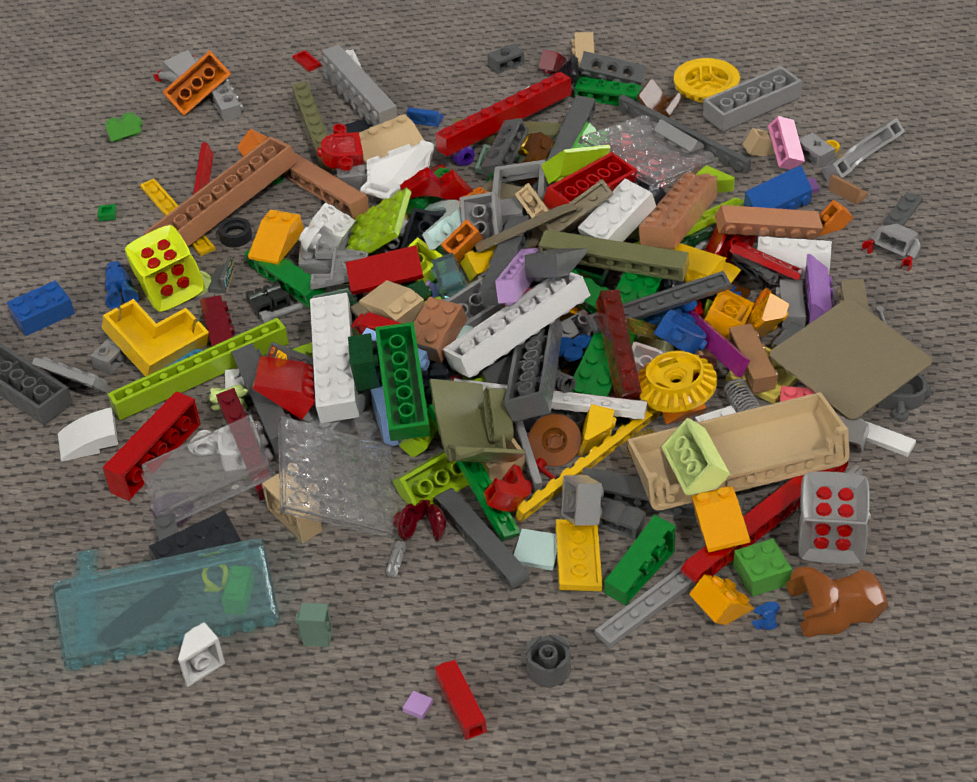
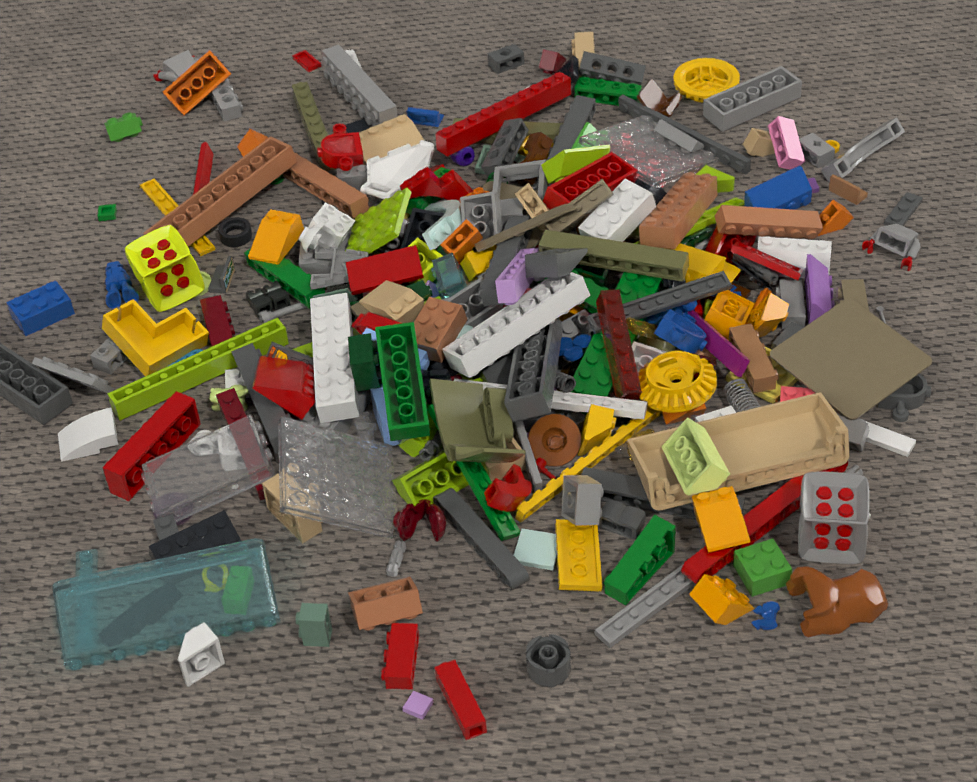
none -> nougat brick [348,577,423,630]
none -> red brick [381,623,420,690]
none -> dark grey pin [419,434,443,461]

